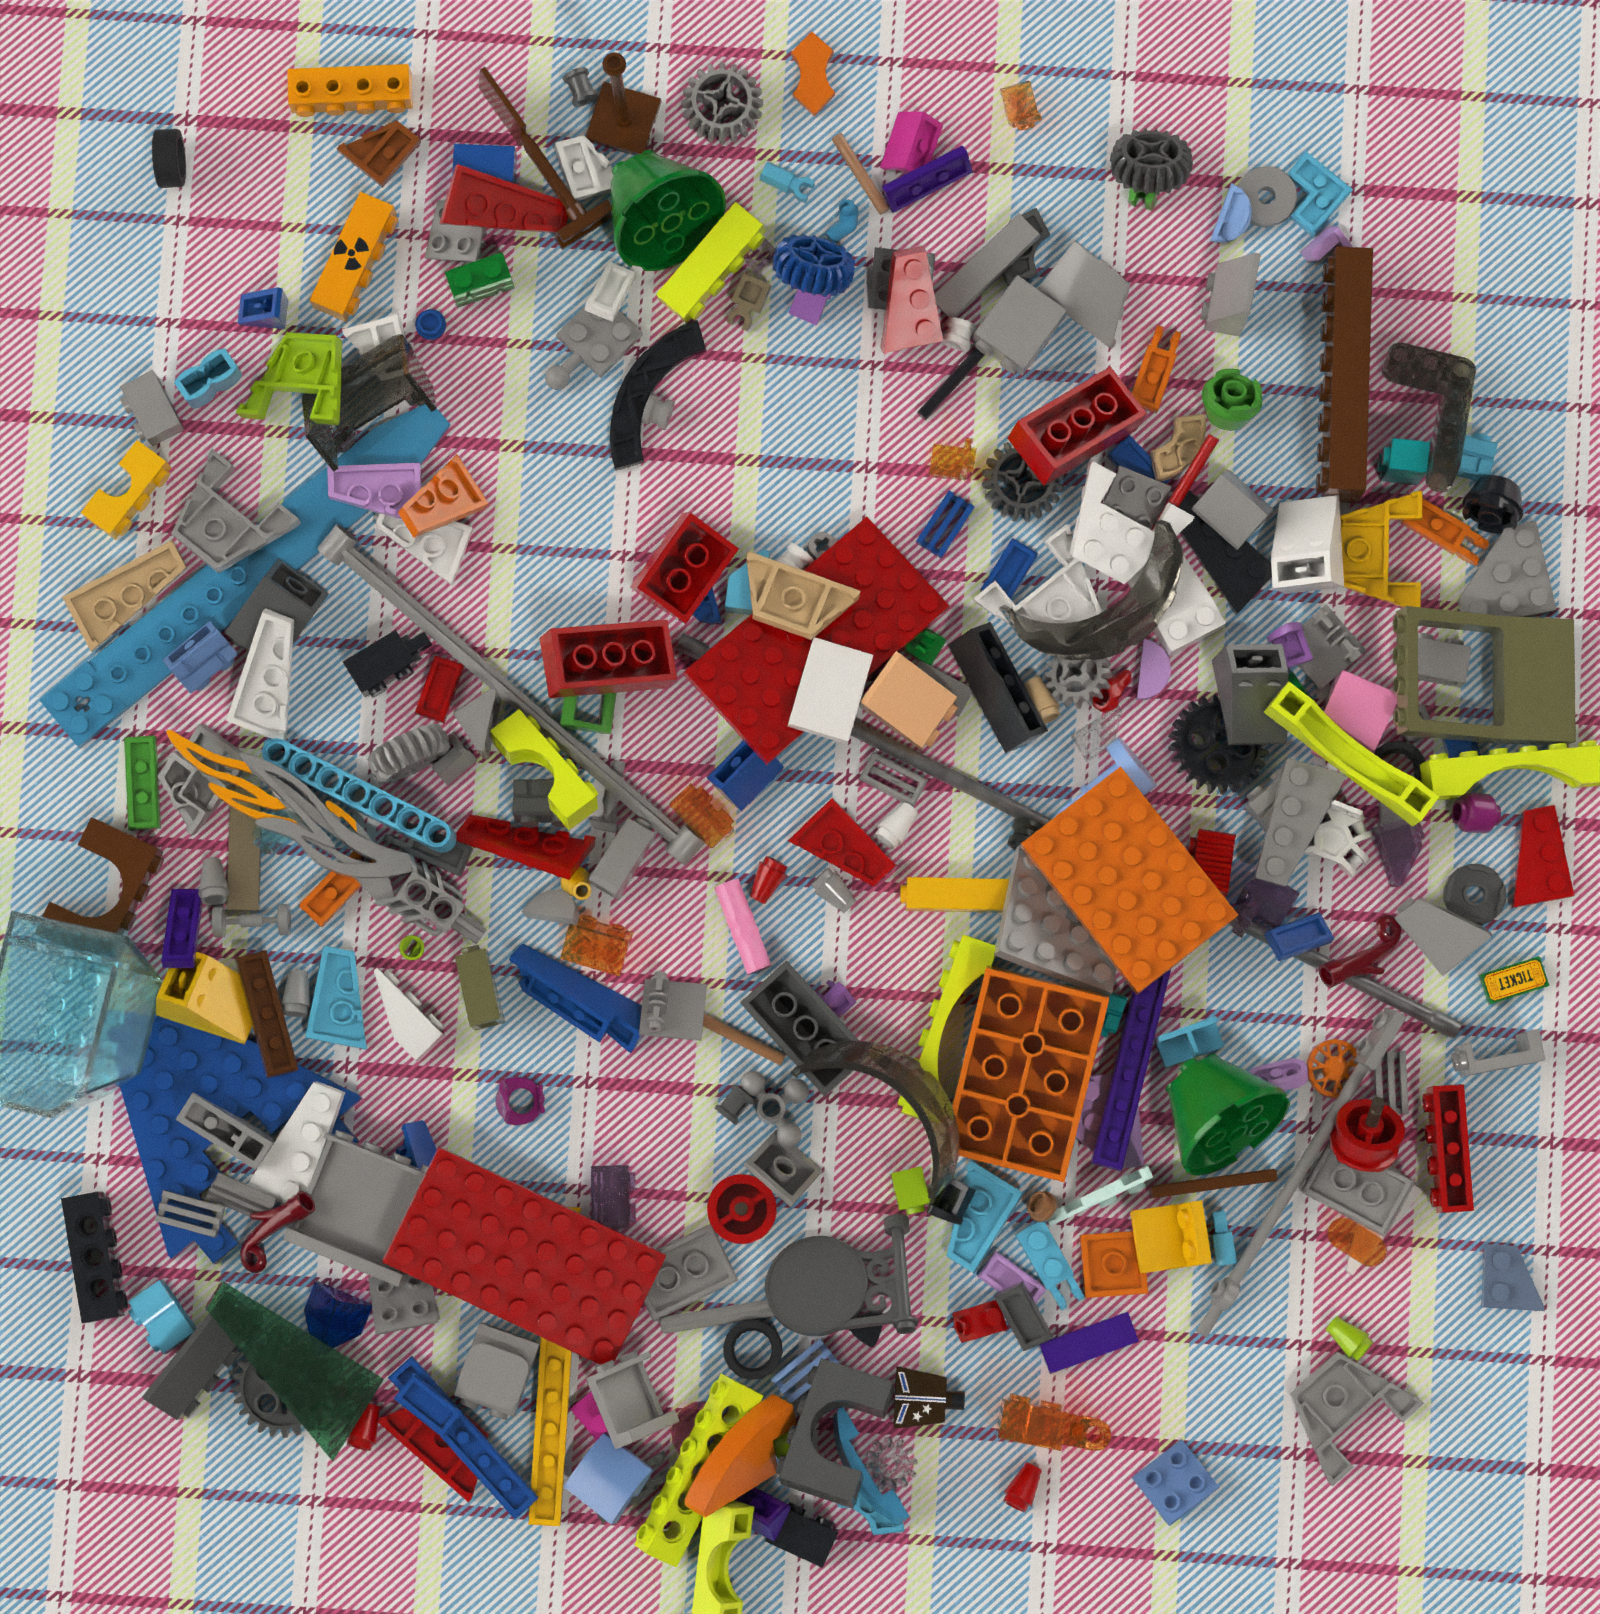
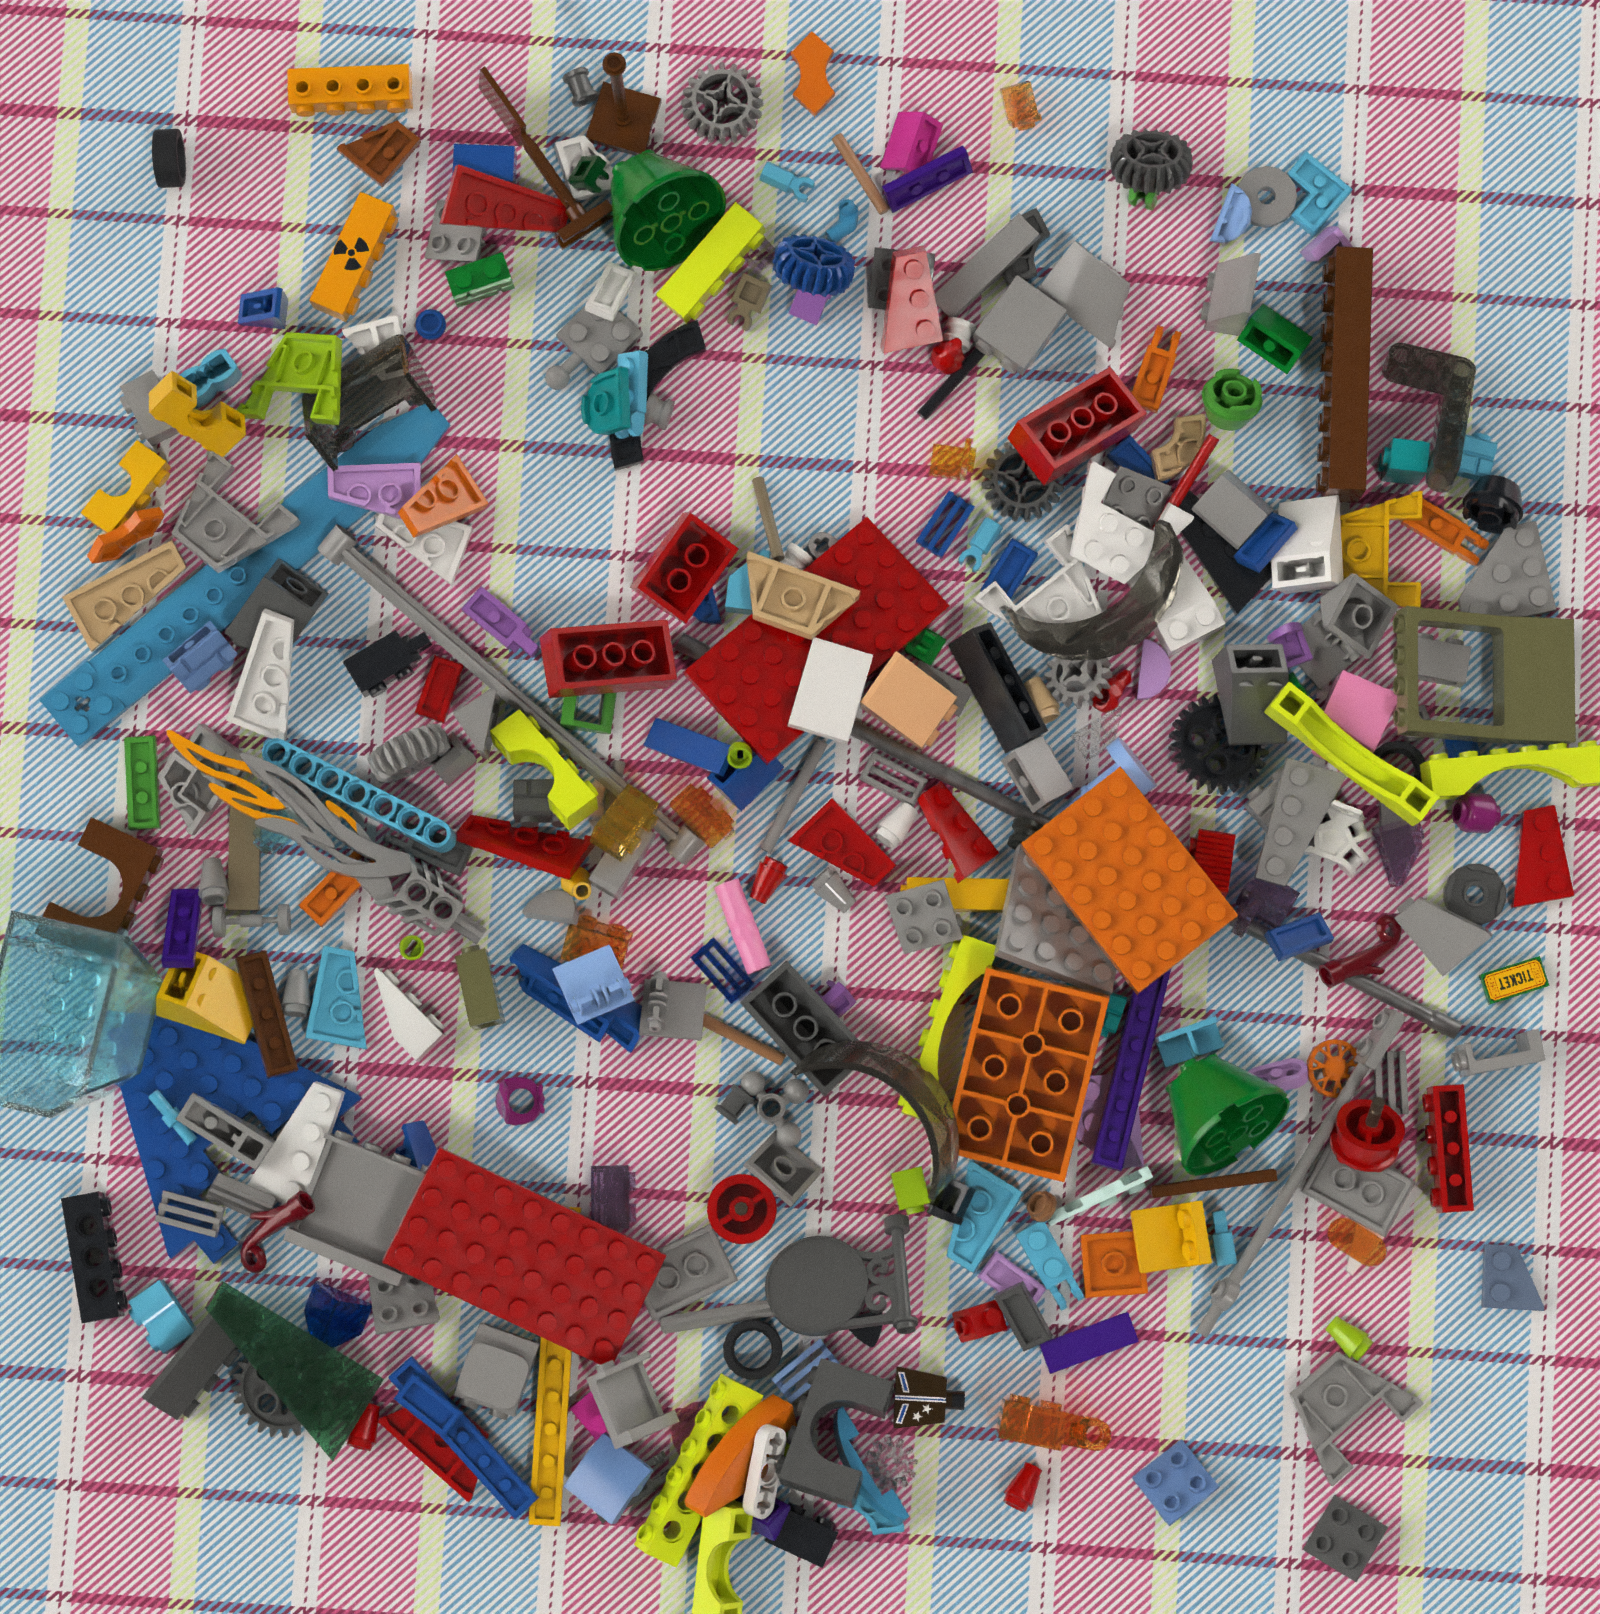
none -> orange tile [87,507,165,564]
none -> yellow arch [148,370,246,457]
none -> medium azure bar [148,1090,198,1146]
none -> medium lavender hinge [461,586,540,658]
none -> light blue hinge [552,944,635,1025]
none -> dark green tile [567,156,609,193]
none -> teal tile [581,366,630,435]
none -> clear yellow brick [590,783,659,862]
none -> medium azure hinge [615,350,648,439]
none -> blue tile [643,718,730,777]
none -> clear blue tile [690,937,755,1005]
none -> lime hinge [727,741,752,769]
none -> white beam [743,1424,787,1519]
none -> dark tan bar [752,477,785,562]
none -> light grey bar [760,739,828,854]
none -> light grey hinge [885,879,963,954]
none -> red wing [917,781,999,884]
none -> red animal [931,338,965,374]
none -> medium azure bar [958,517,1003,573]
none -> light grey brick [1001,736,1074,813]
none -> blue tile [1234,512,1298,573]
none -> green brick [1237,304,1313,374]
none -> dark grey hinge [1302,1495,1388,1582]
none -> light grey slope [1320,573,1398,659]

